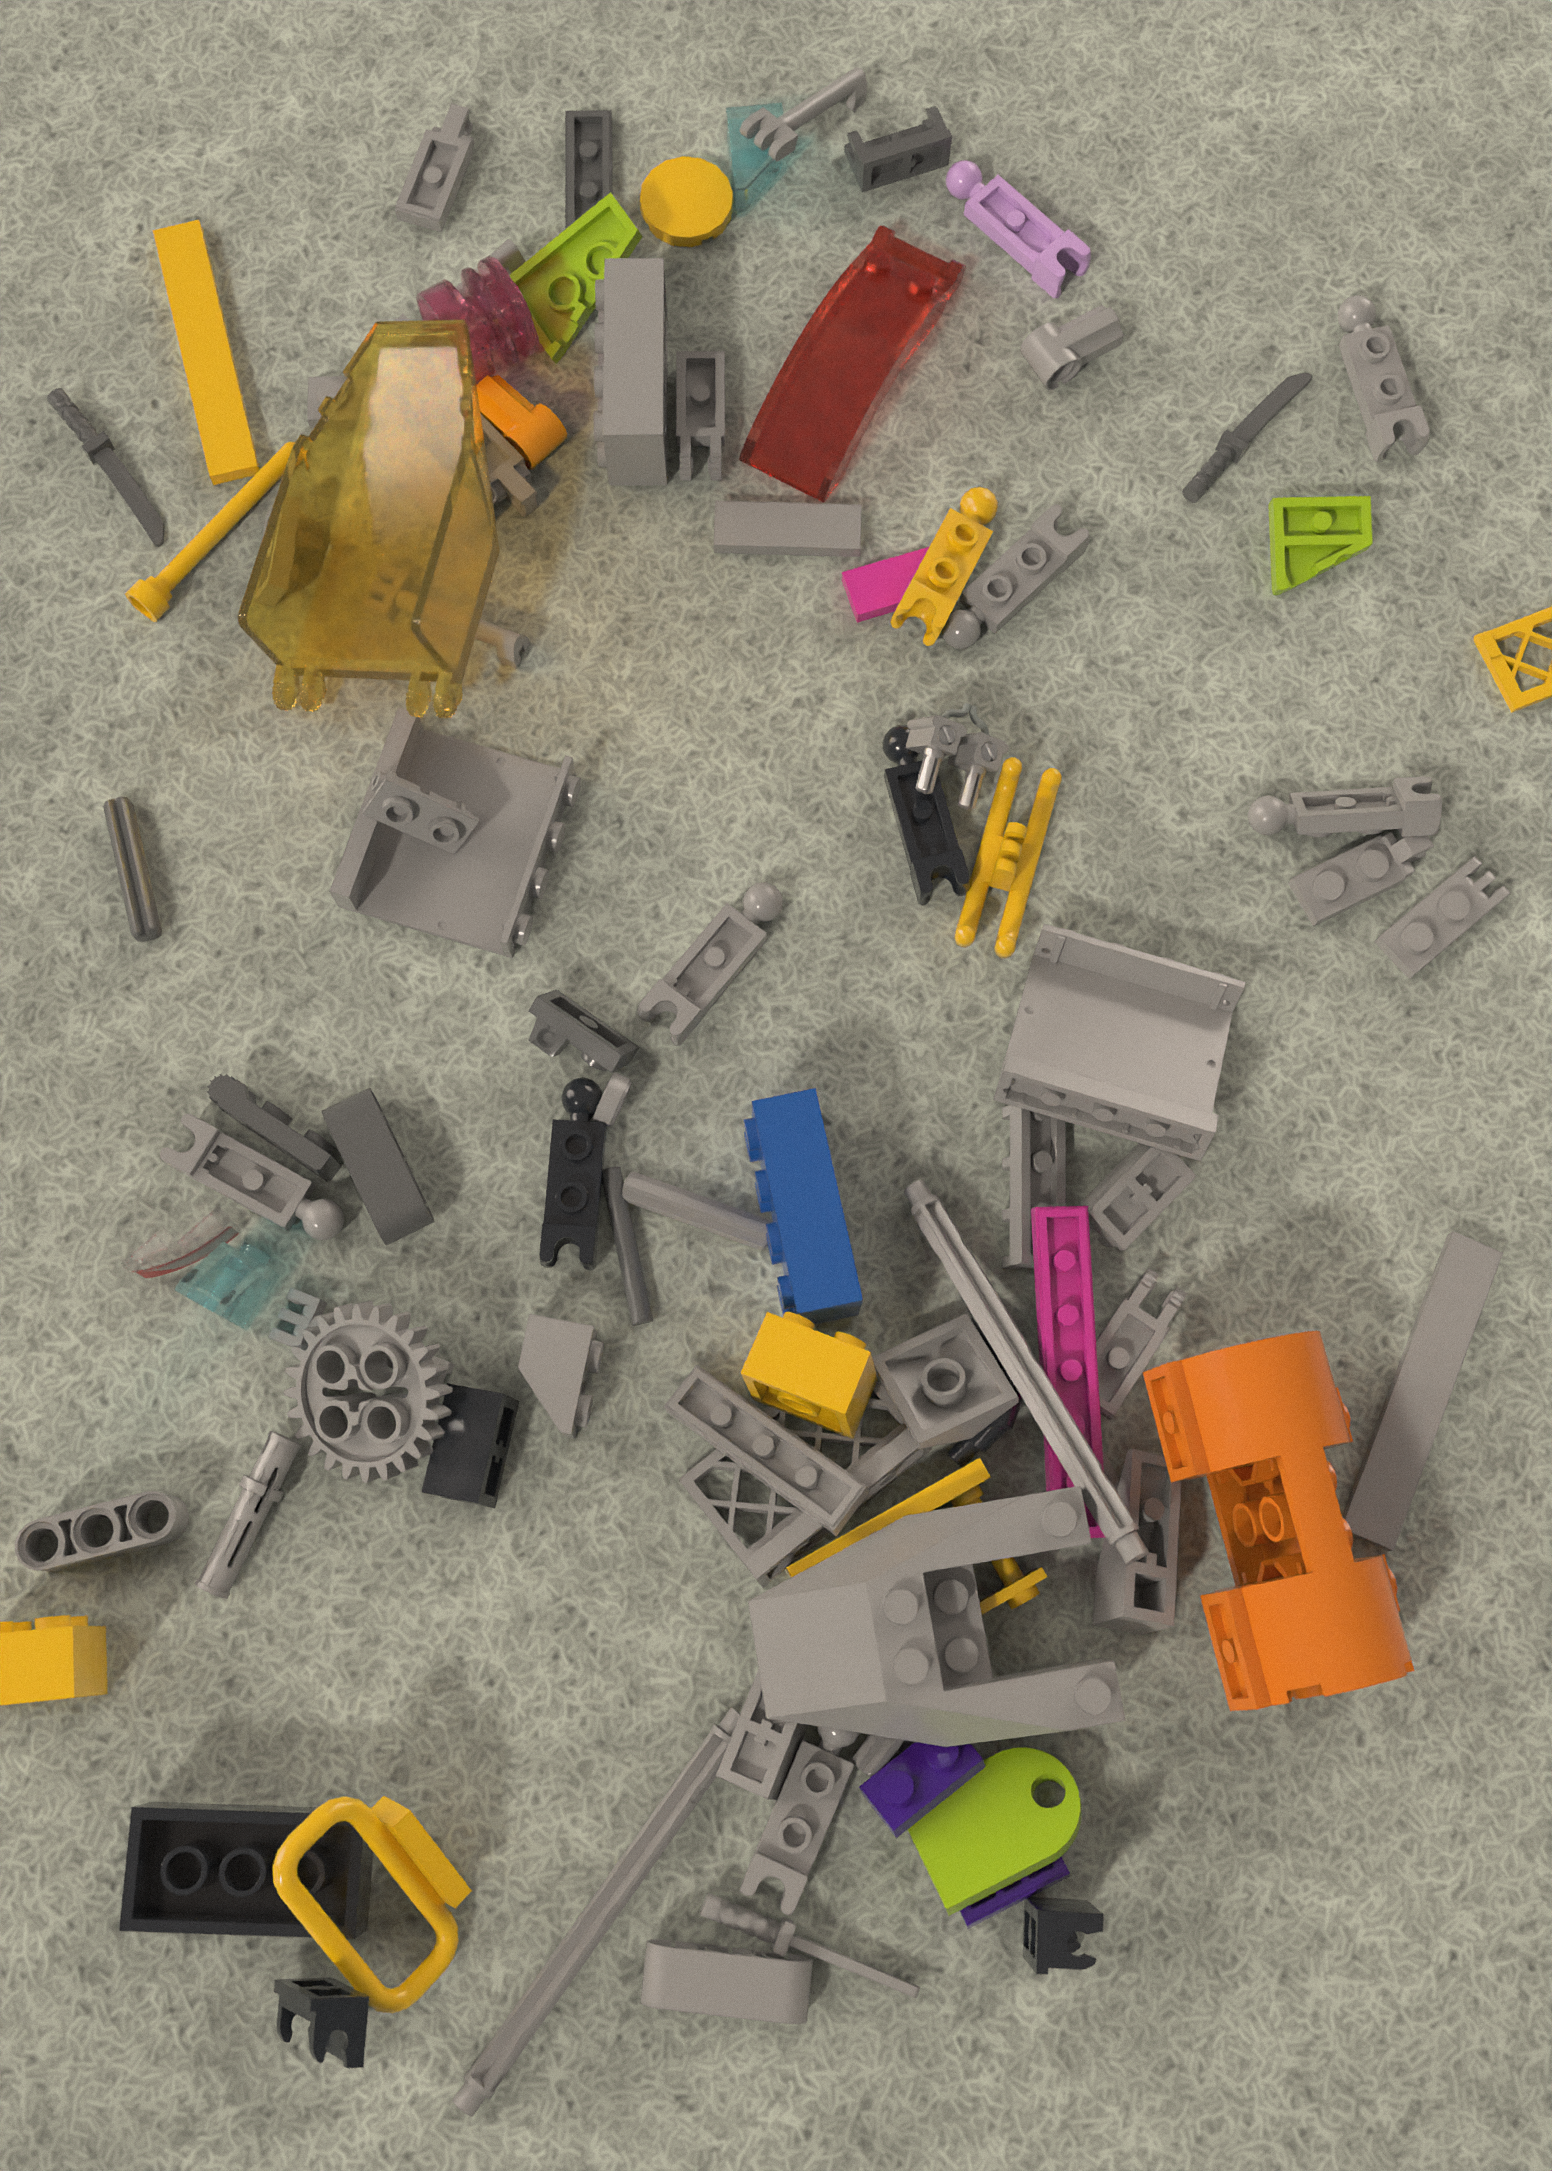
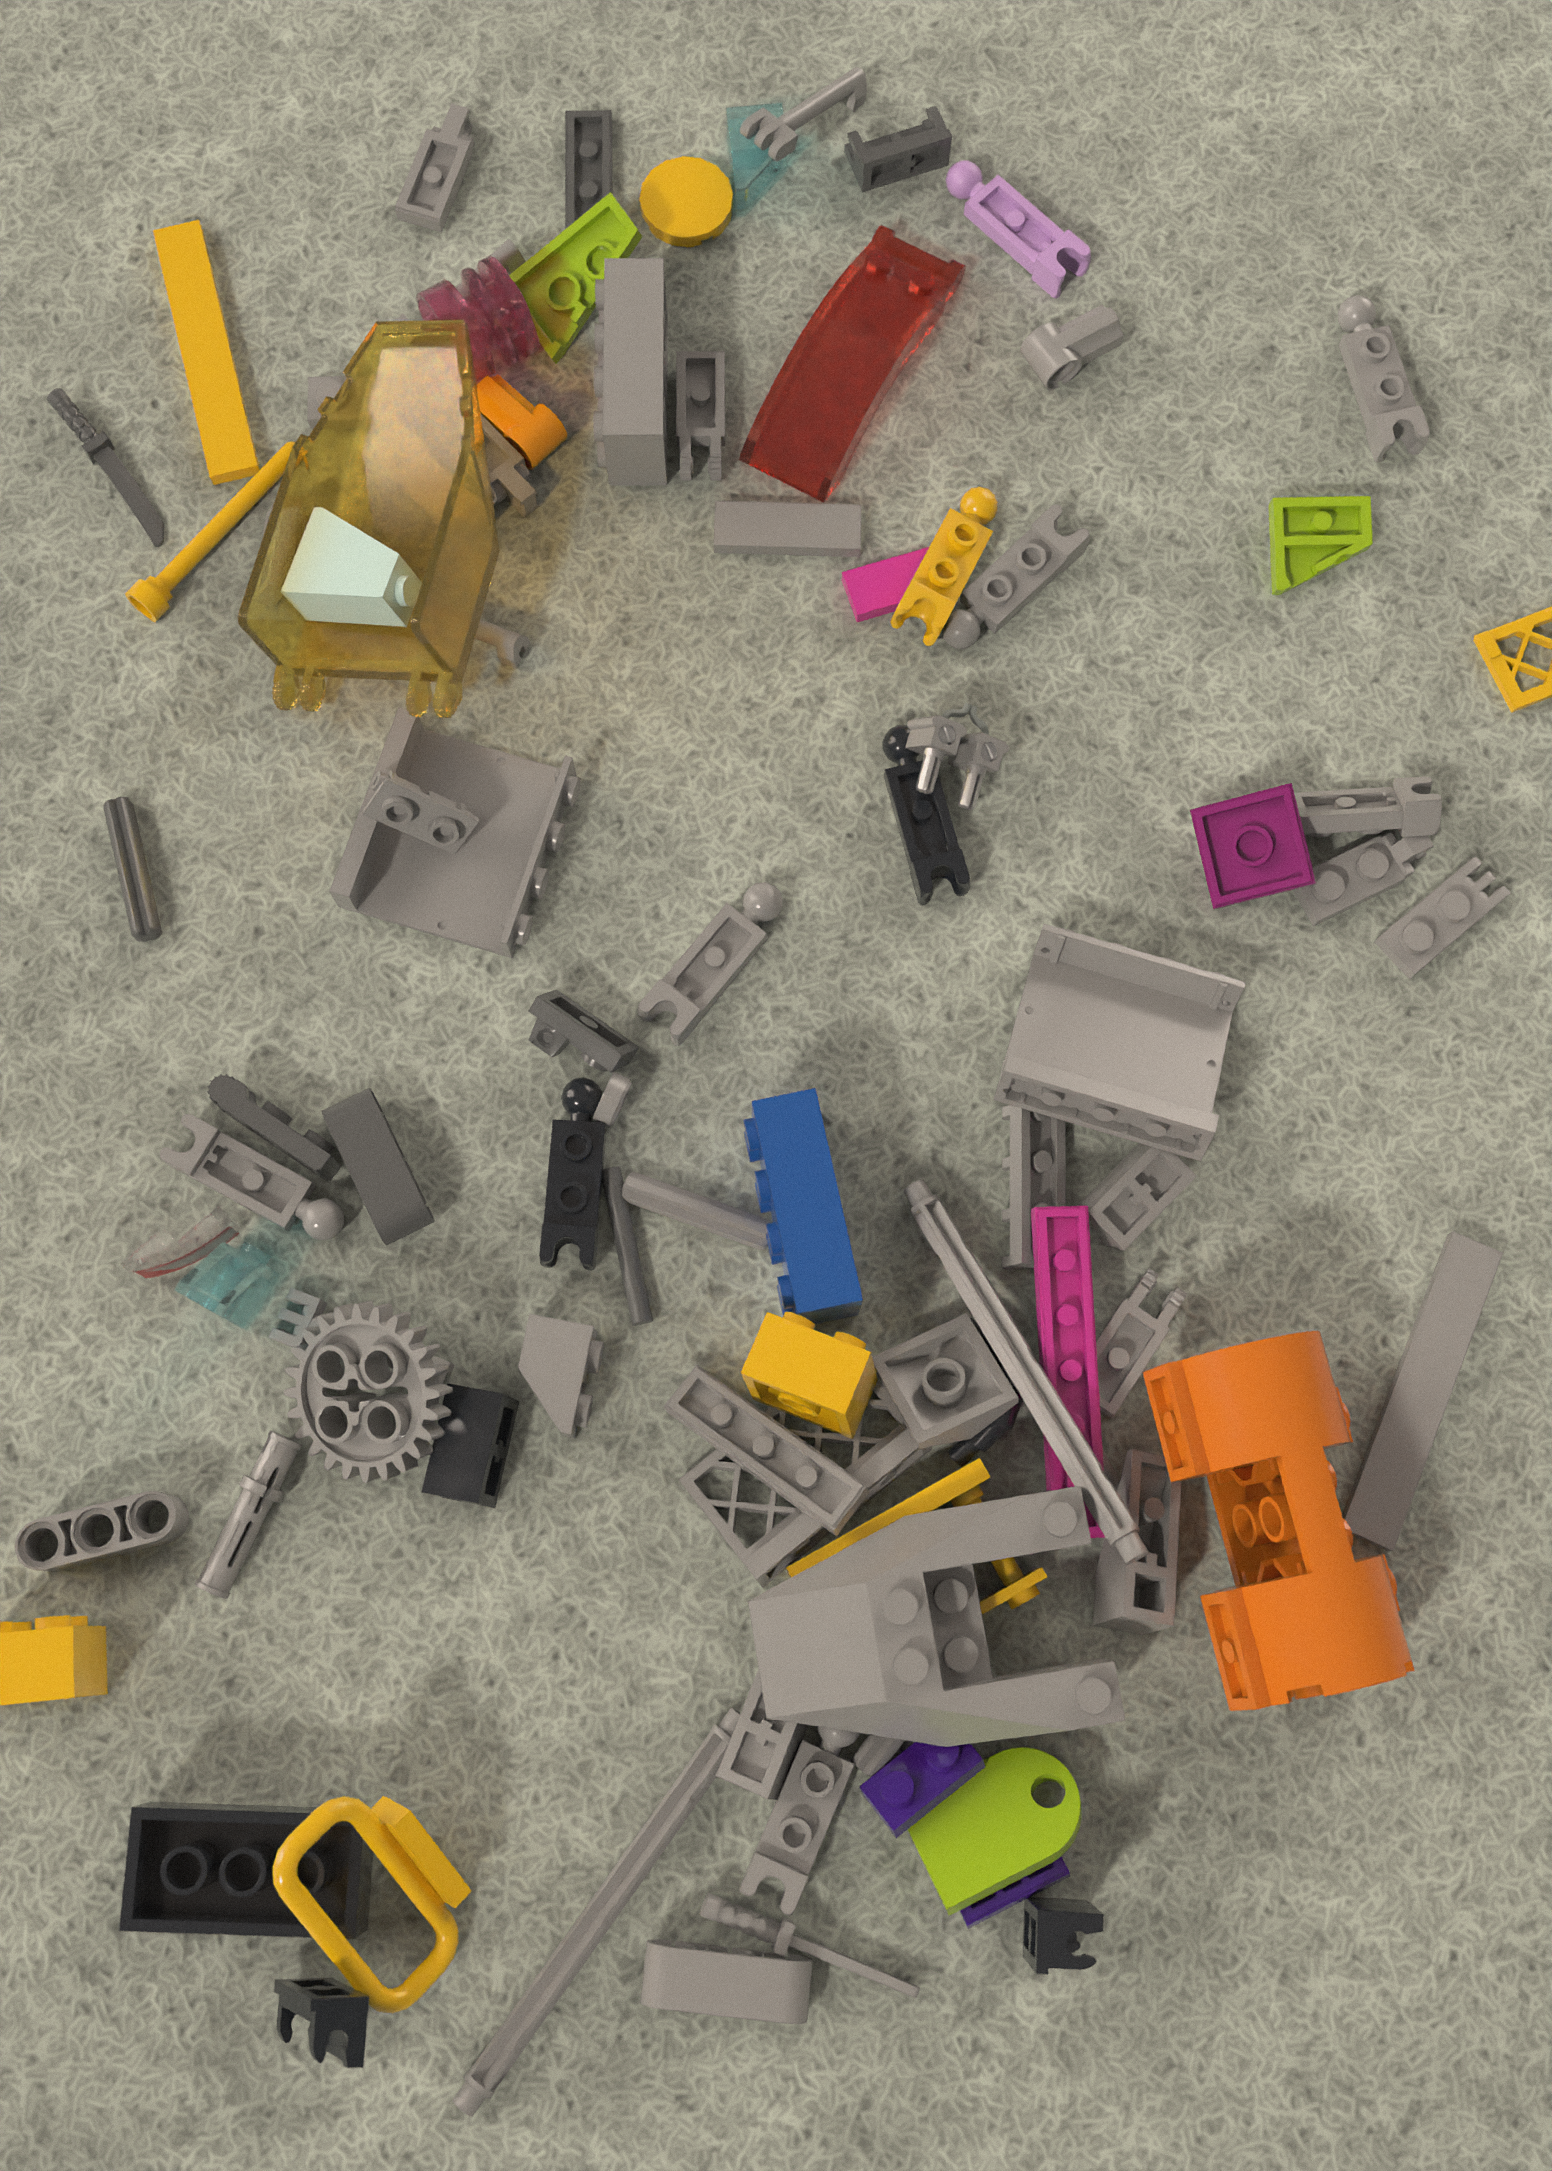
yellow piece [954,757,1062,959] -> none
dark grey sword [1182,372,1312,503] -> none
none -> light aqua slope [280,507,423,627]
none -> magenta plate [1190,783,1316,909]

